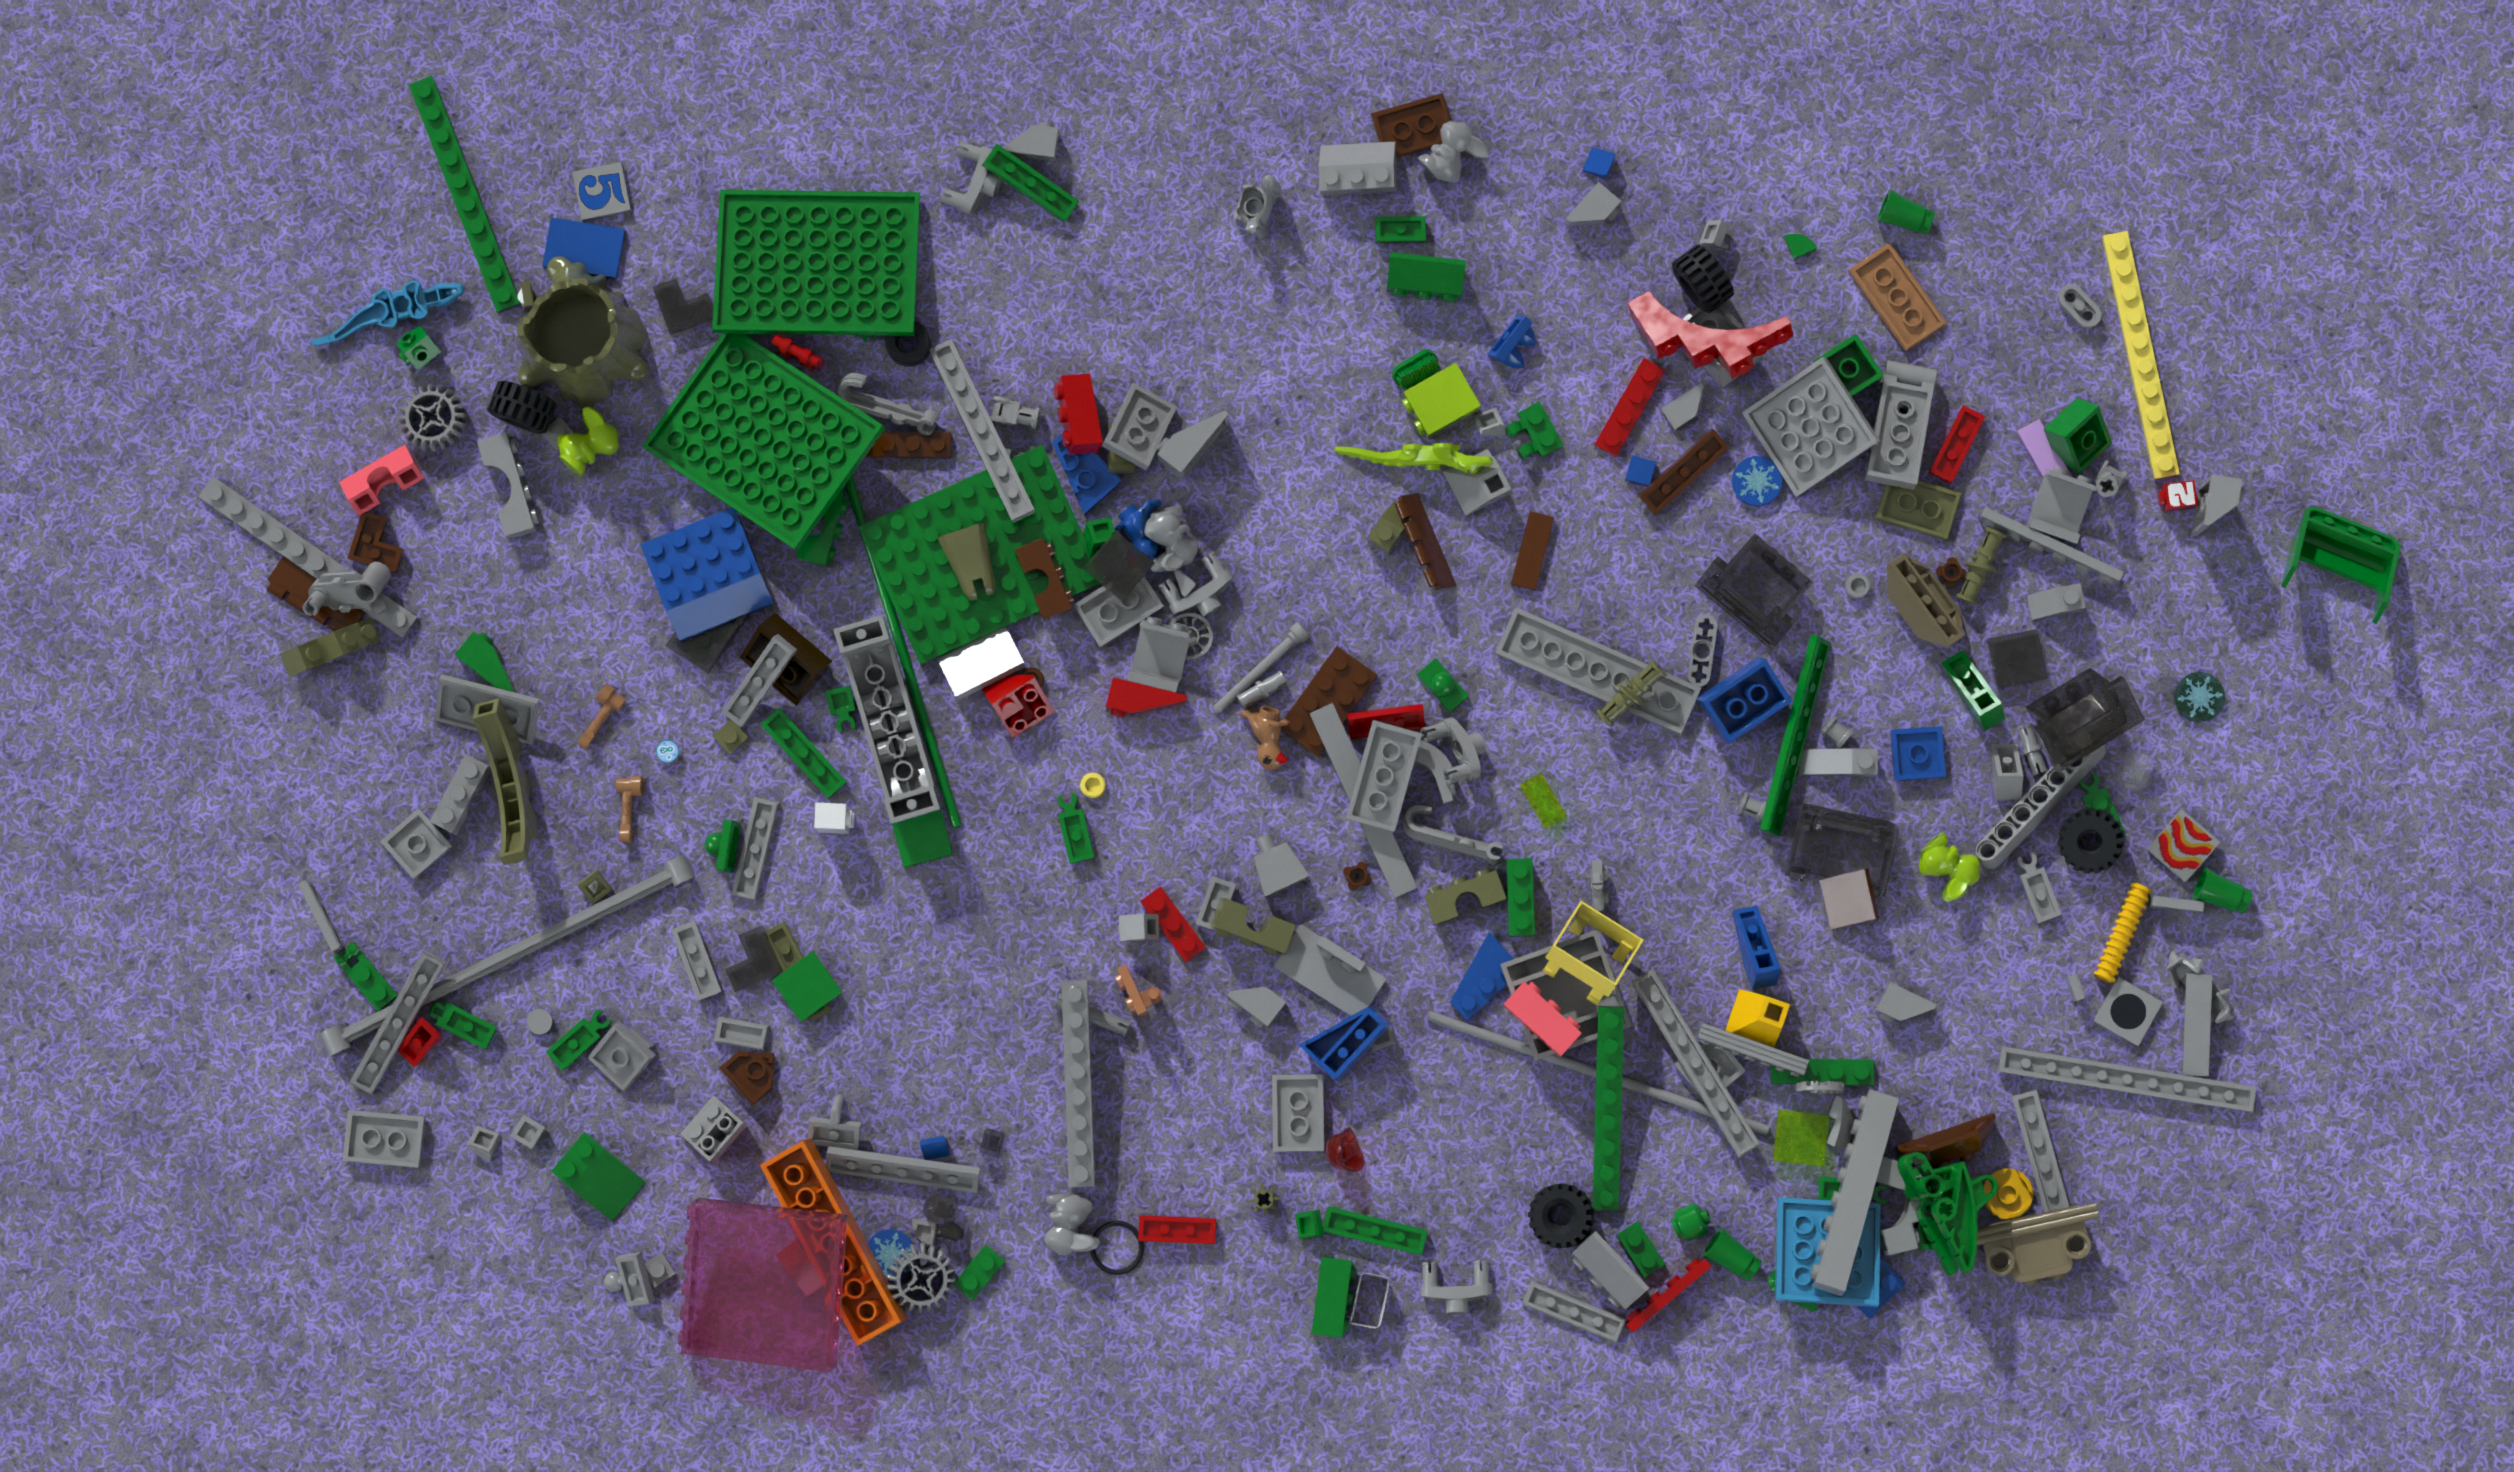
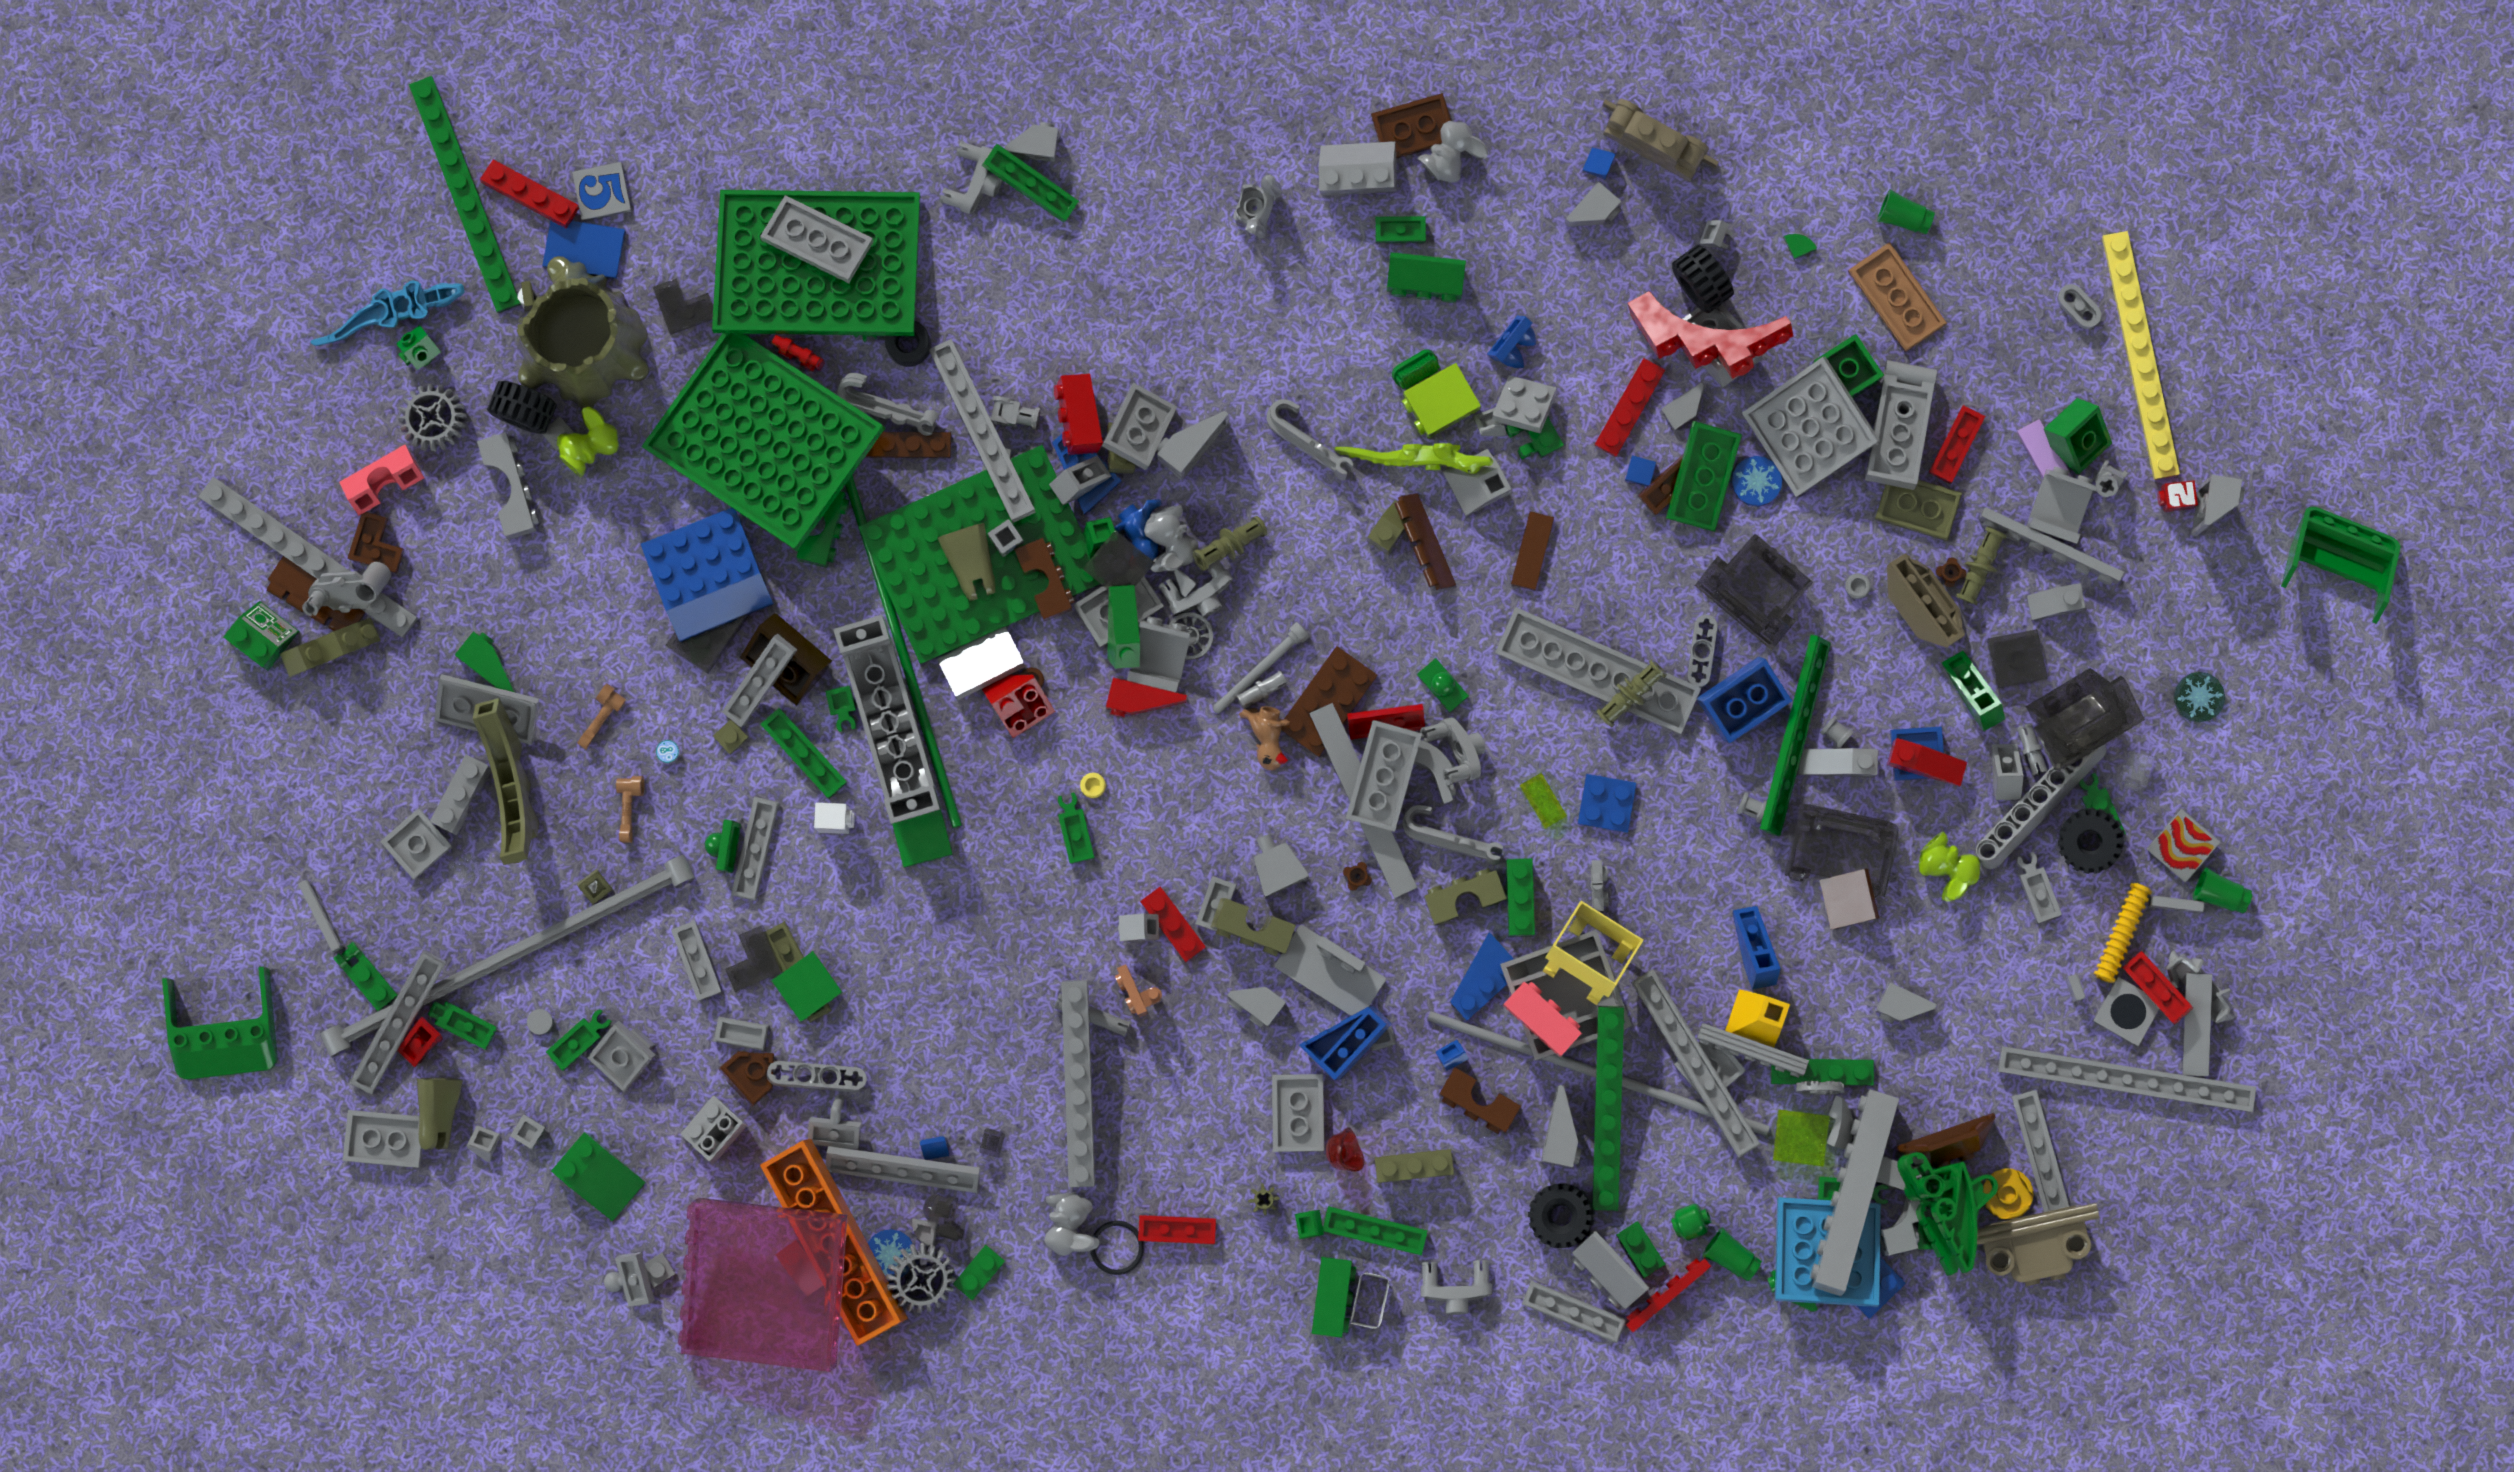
none -> green windscreen [162,967,278,1080]
none -> green slope [223,601,300,671]
none -> olive piece [416,1078,463,1150]
none -> red plate [480,159,579,229]
none -> light grey plate [760,195,873,283]
none -> light grey beam [767,1061,867,1092]
none -> light grey brick [988,519,1024,558]
none -> light grey slope [1049,455,1111,505]
none -> green slope [1107,585,1140,669]
none -> olive piece [1193,516,1267,571]
none -> light grey piece [1267,399,1353,481]
none -> olive arch [1374,1149,1454,1183]
none -> blue tile [1435,1040,1469,1071]
none -> reddish brown arch [1439,1067,1521,1135]
none -> light grey plate [1492,375,1557,433]
none -> light grey slope [1540,1085,1582,1169]
none -> blue plate [1577,774,1636,833]
none -> dark tan brick [1602,99,1719,182]
none -> green tile [1666,421,1742,532]
none -> red slope [1886,738,1967,787]
none -> red plate [2122,951,2193,1025]

